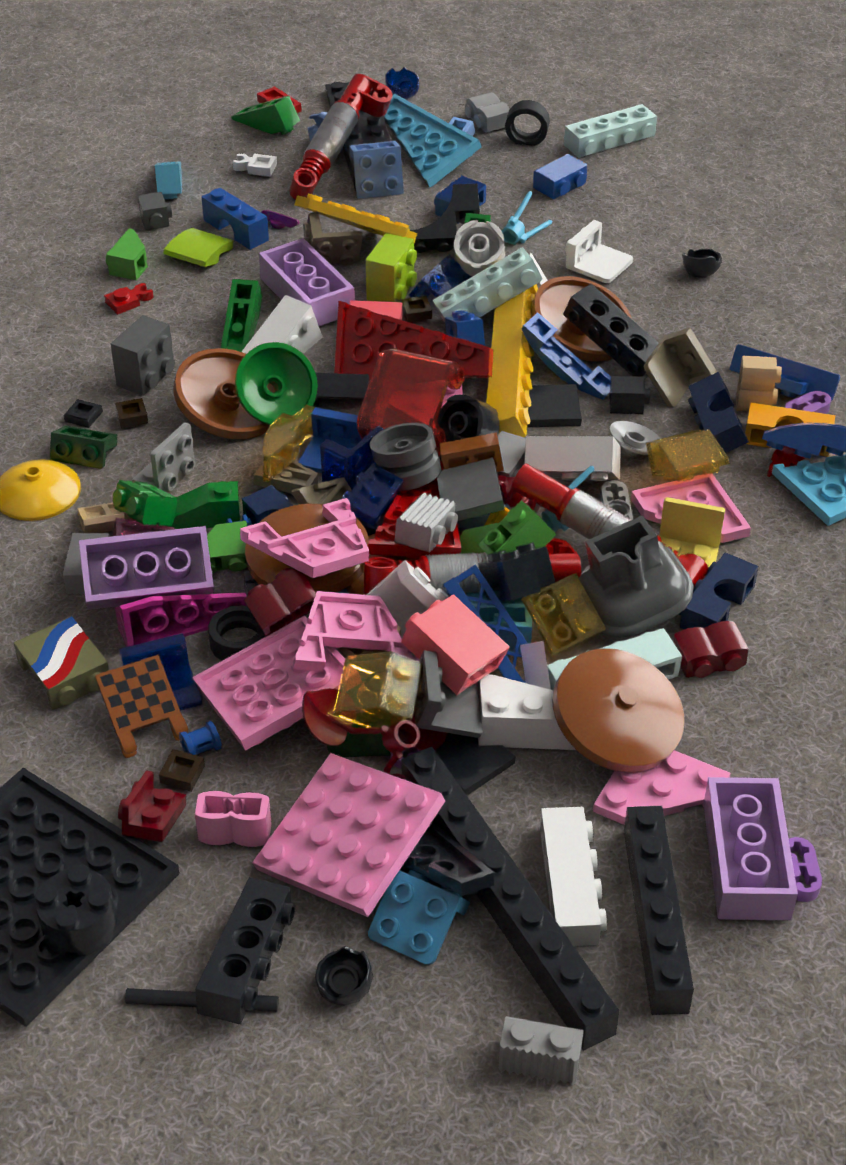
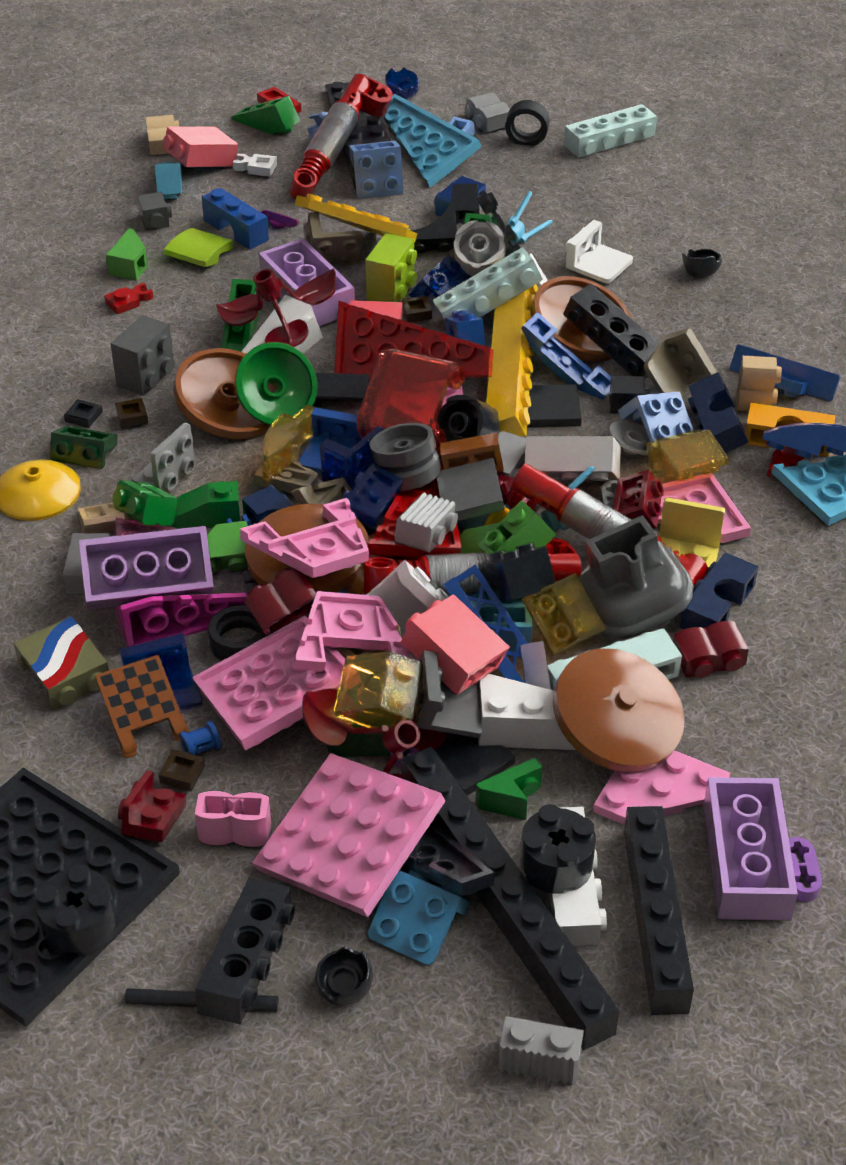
blue brick [533,154,587,199] -> none
medium lavender beam [785,391,831,414] -> none
none -> tan brick [146,115,179,155]
none -> coral brick [163,127,238,167]
none -> dark red plant [216,268,336,347]
none -> green slope [475,758,543,820]
none -> black plant [476,190,520,257]
none -> black brick [520,804,596,894]
none -> dark red bracket [612,469,664,529]
none -> medium blue bracket [618,392,698,449]

